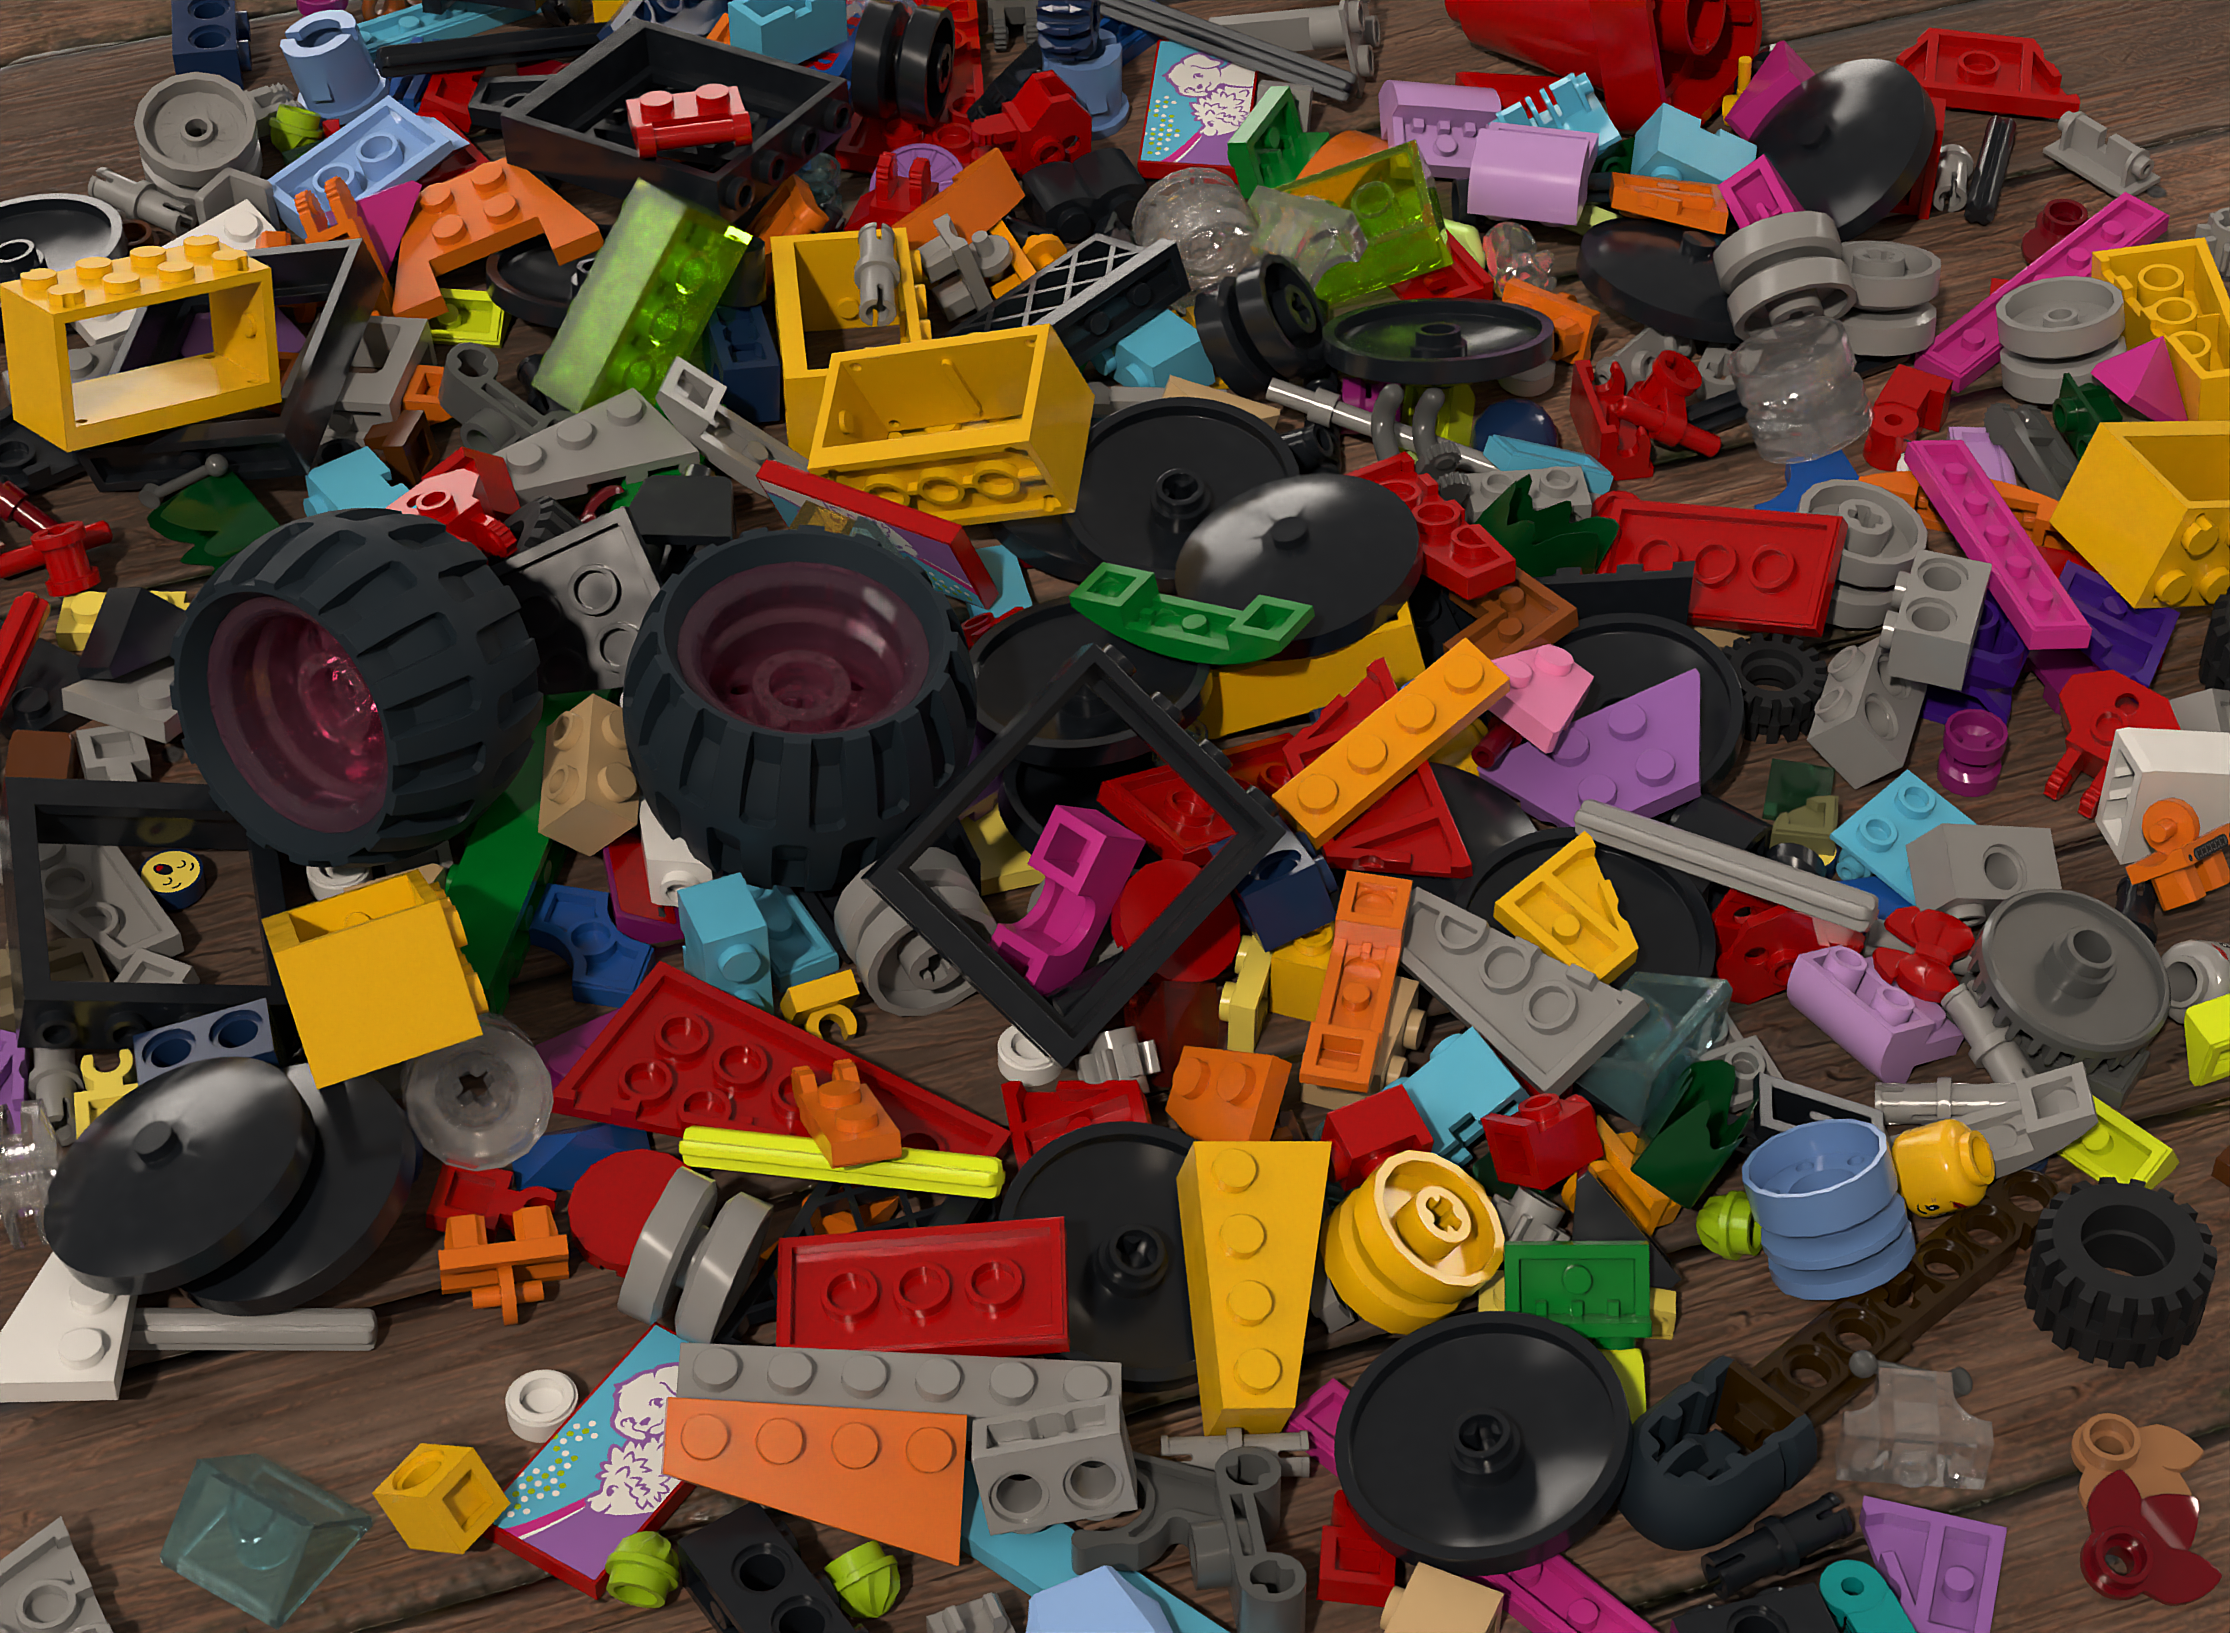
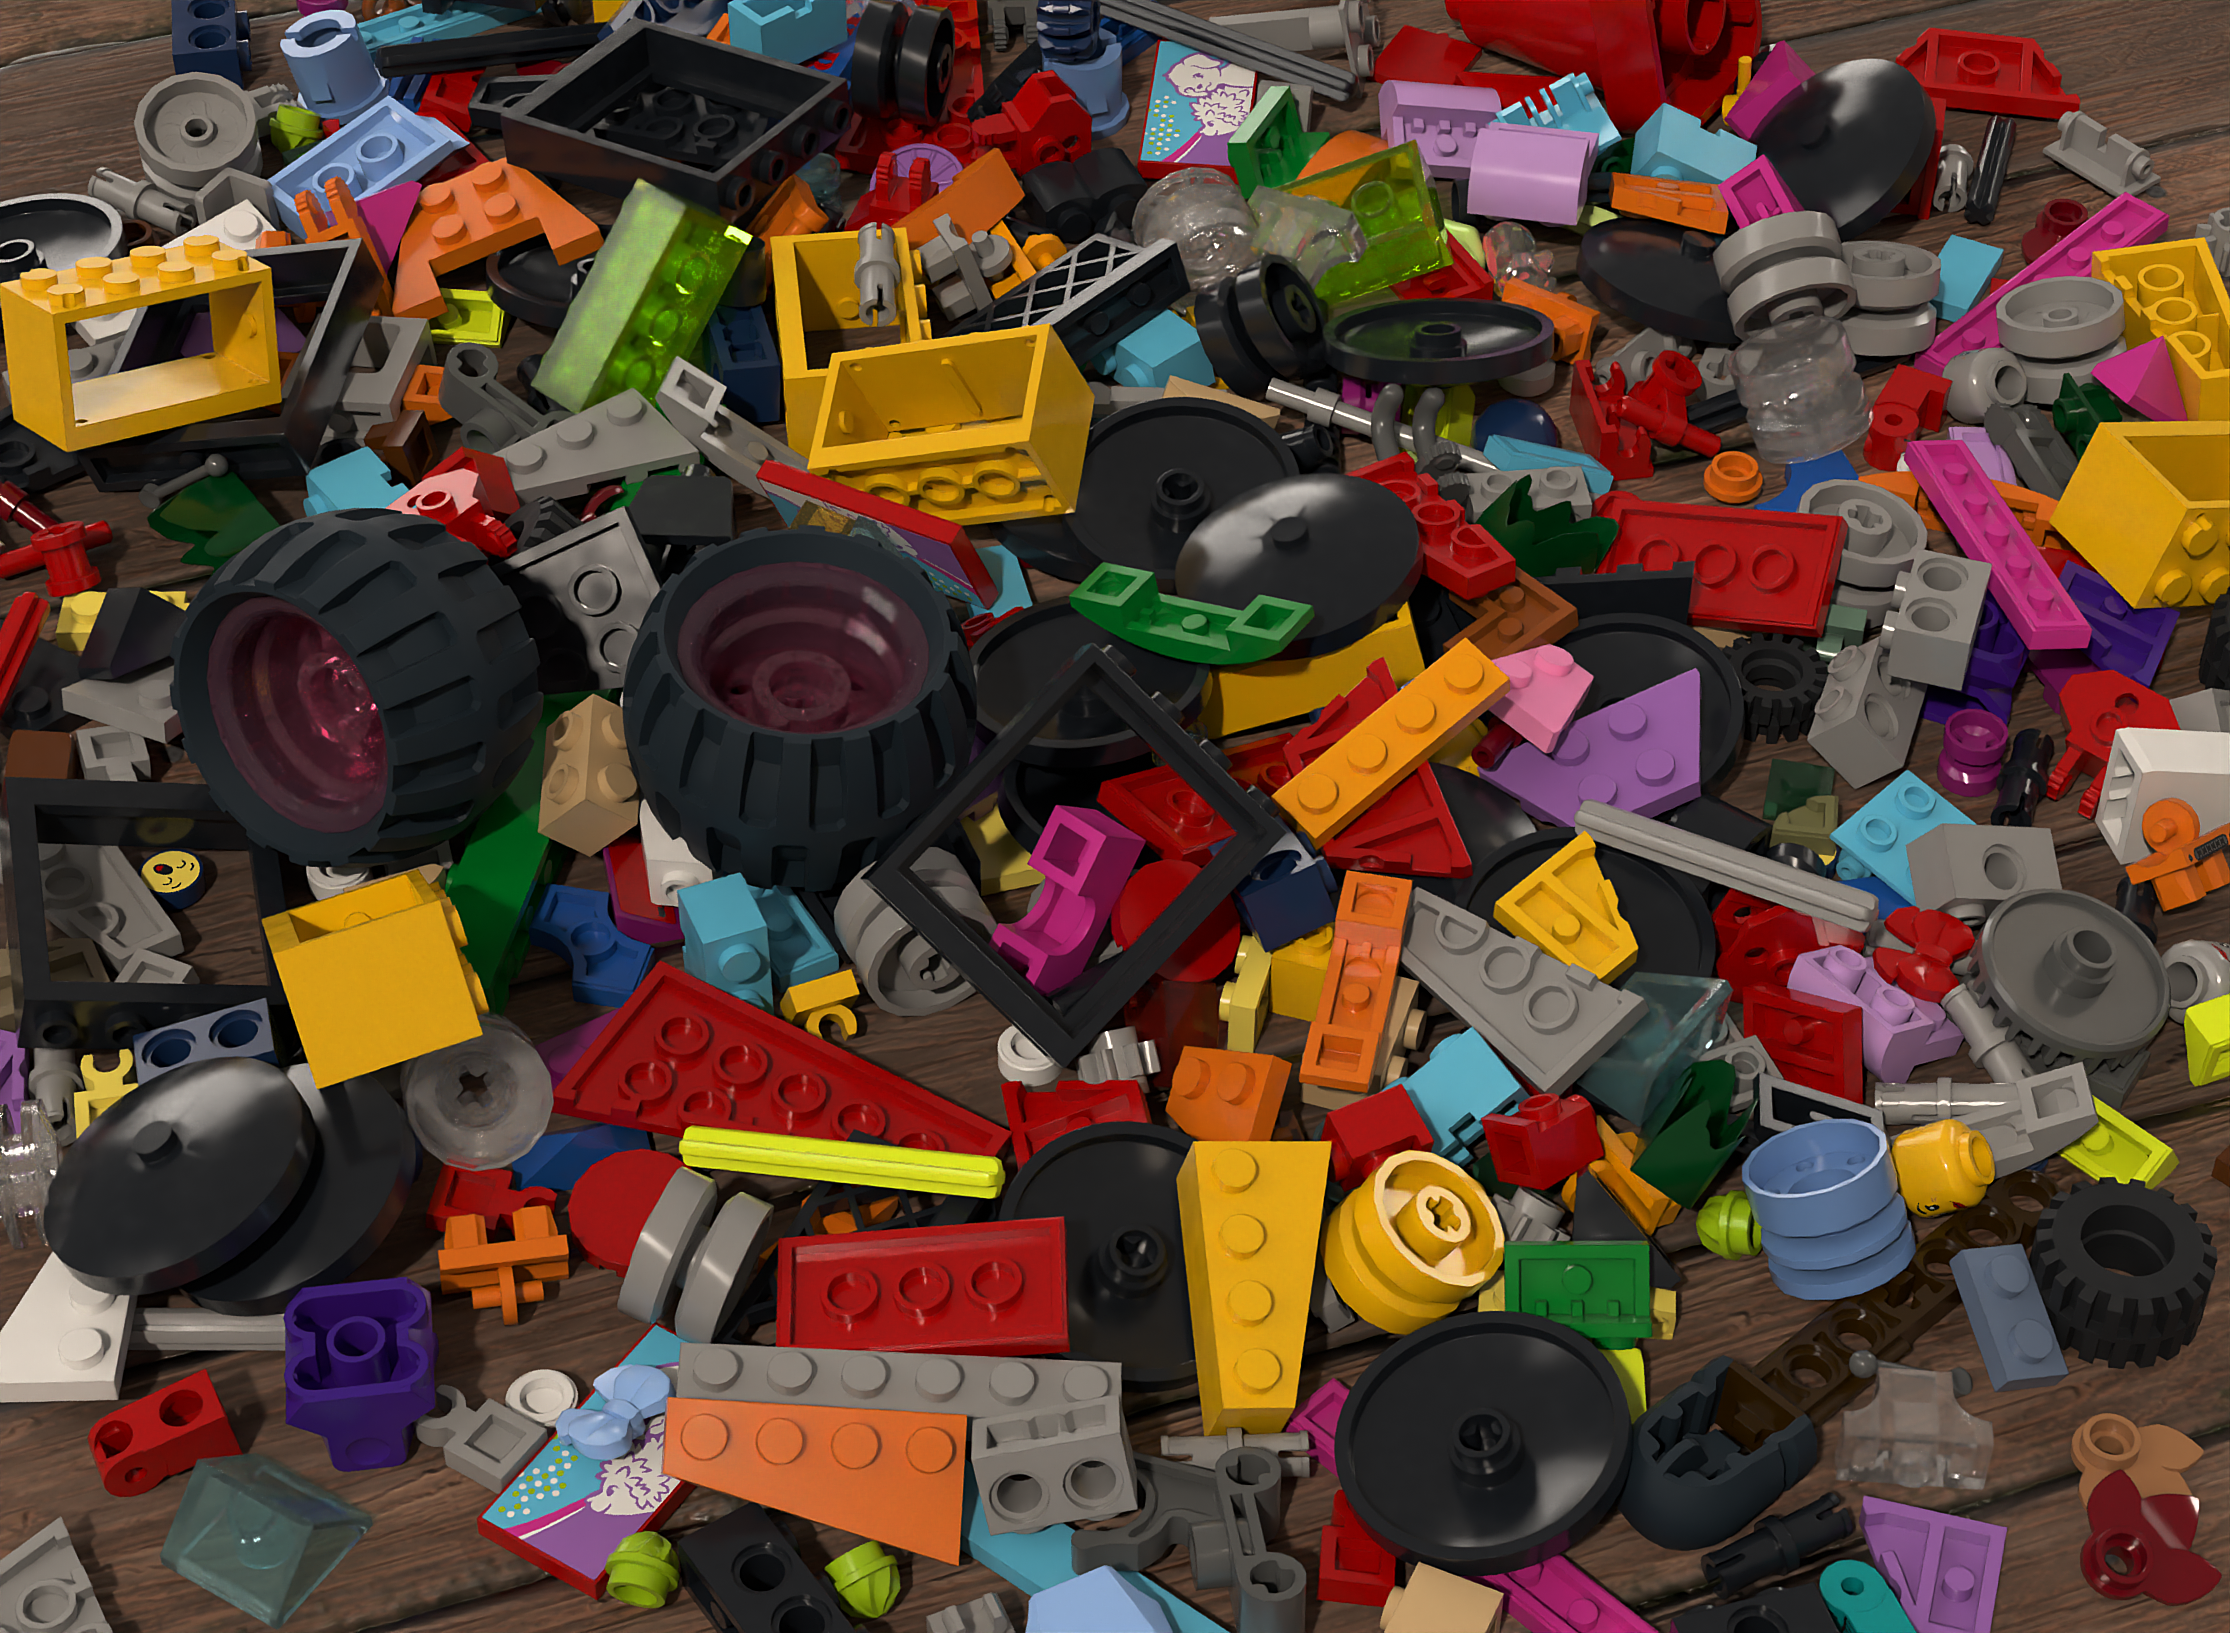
yellow brick [372,1443,511,1555] -> none
red plate [626,84,753,159] -> none
orange hinge [791,1058,902,1169] -> none
none -> red leg [87,1368,244,1497]
none -> dark purple piece [283,1277,439,1472]
none -> light grey plate [413,1385,548,1494]
none -> light blue piece [555,1364,676,1460]
none -> red piece [1366,25,1483,85]
none -> orange plate [1703,451,1763,504]
none -> red wing [1743,981,1863,1105]
none -> sand green tile [1800,604,1868,675]
none -> medium azure tile [1928,234,2004,323]
none -> light grey head [1942,348,2027,424]
none -> sand blue plate [1949,1244,2069,1392]
none -> black pin [1990,728,2054,827]

